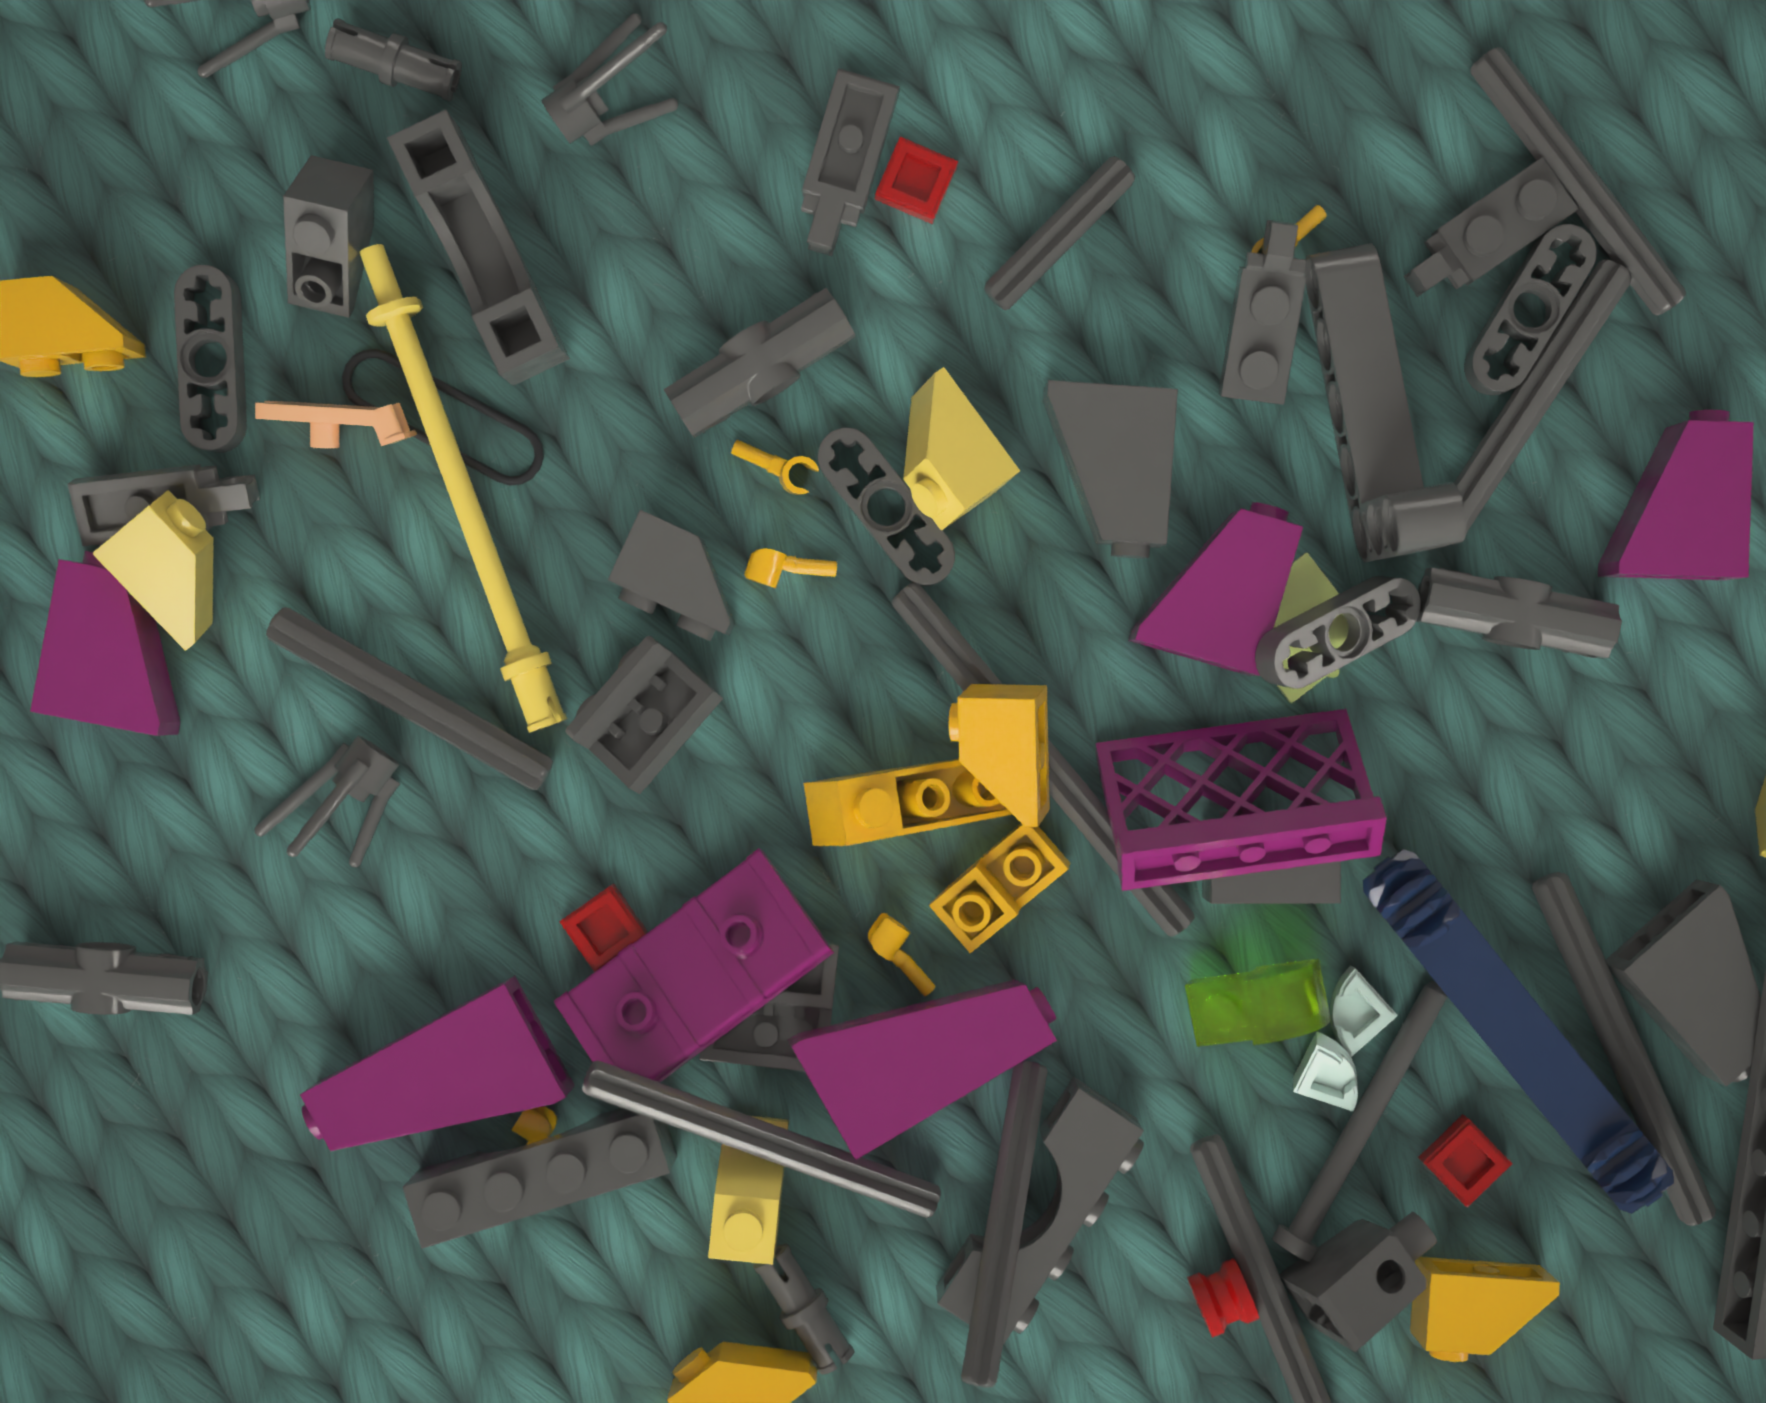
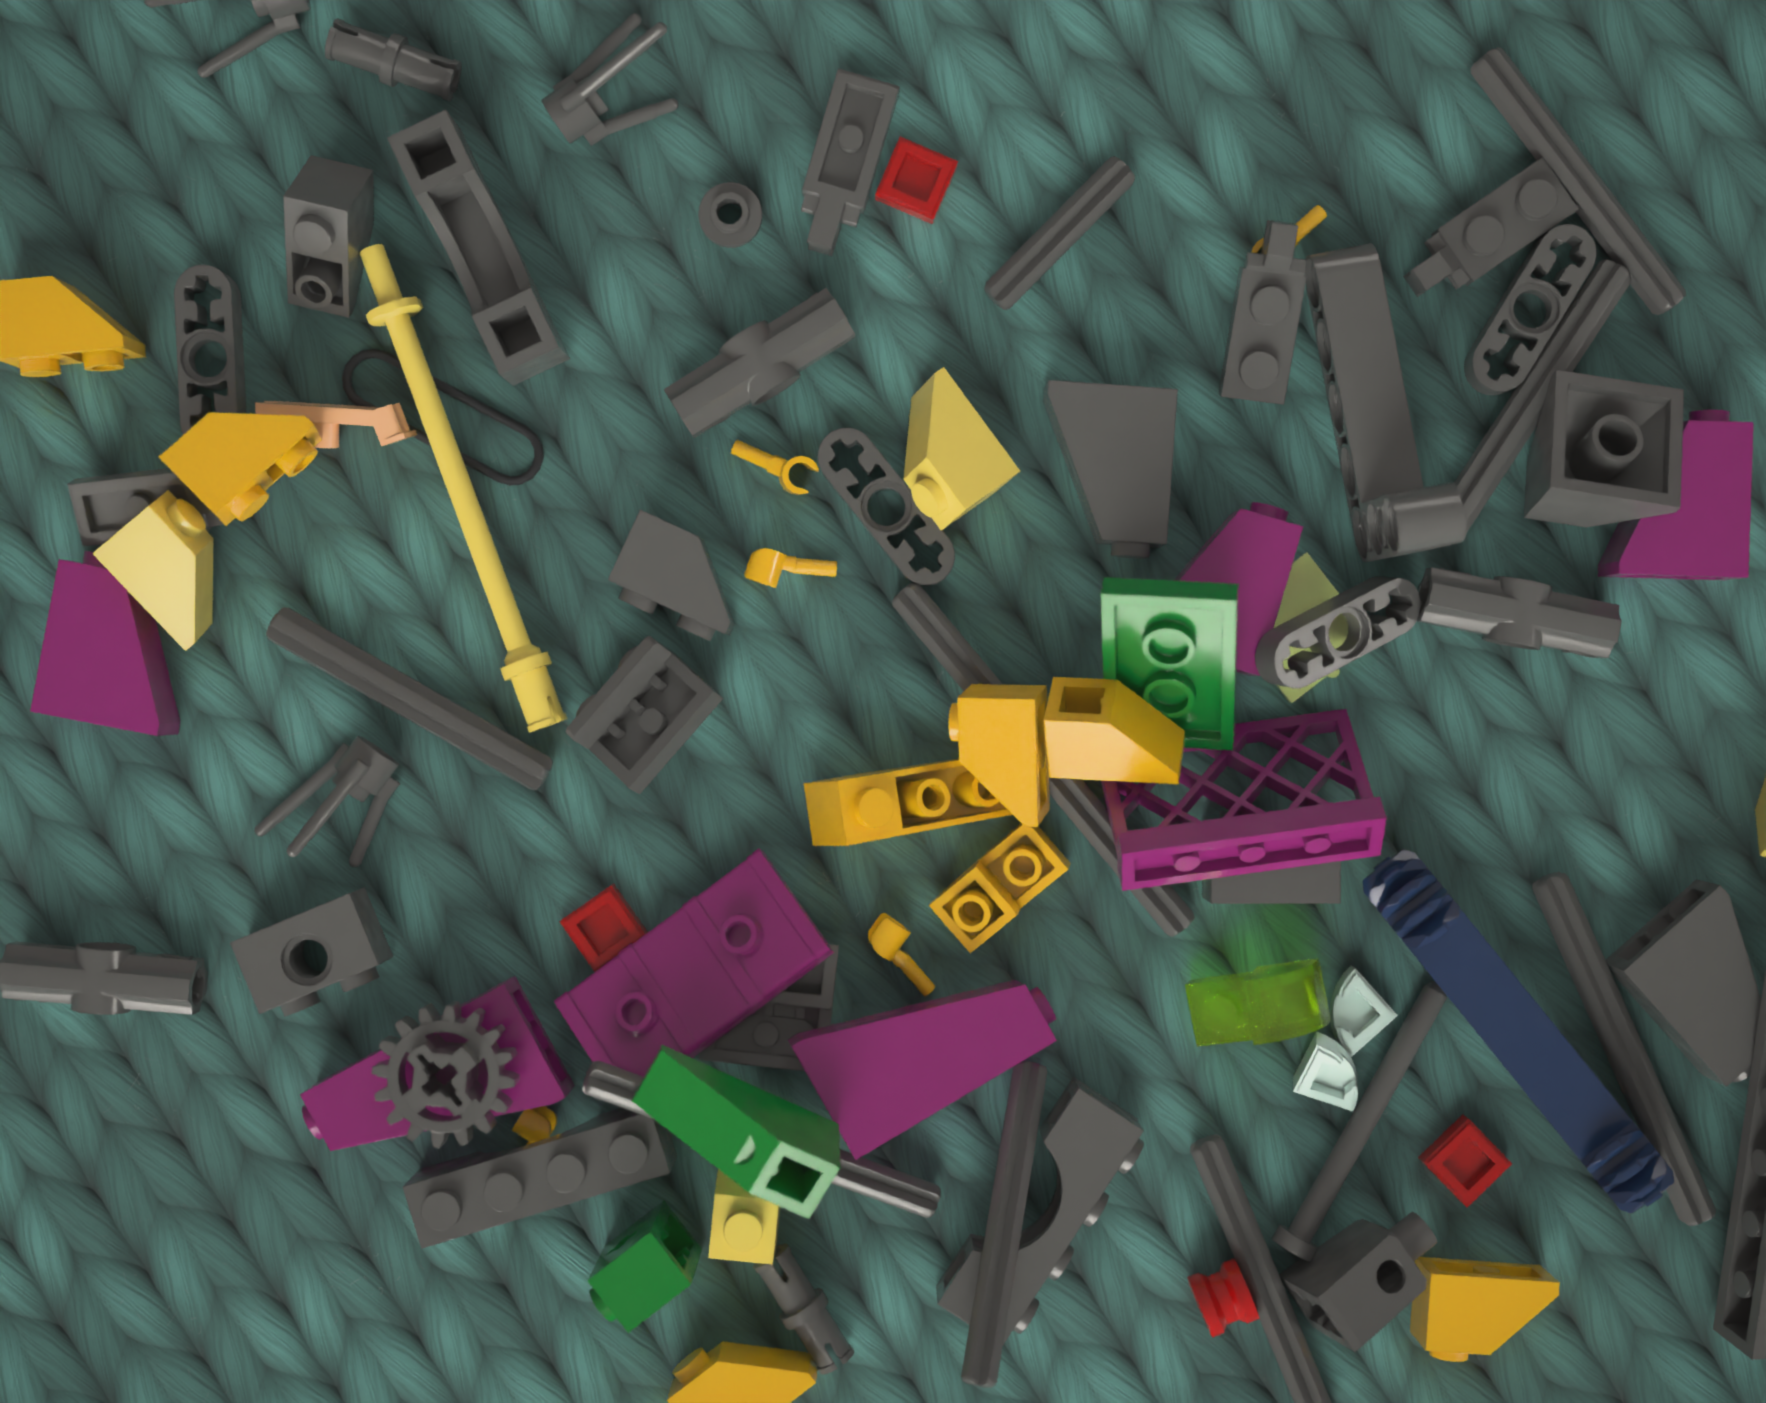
none -> yellow slope [159,412,322,526]
none -> dark grey brick [230,887,393,1017]
none -> dark grey gear [372,1001,520,1148]
none -> green brick [587,1200,702,1333]
none -> green slope [632,1045,841,1219]
none -> dark grey plate [698,182,763,248]
none -> yellow slope [1044,677,1185,785]
none -> green plate [1101,577,1239,751]
none -> dark grey slope [1524,370,1684,528]

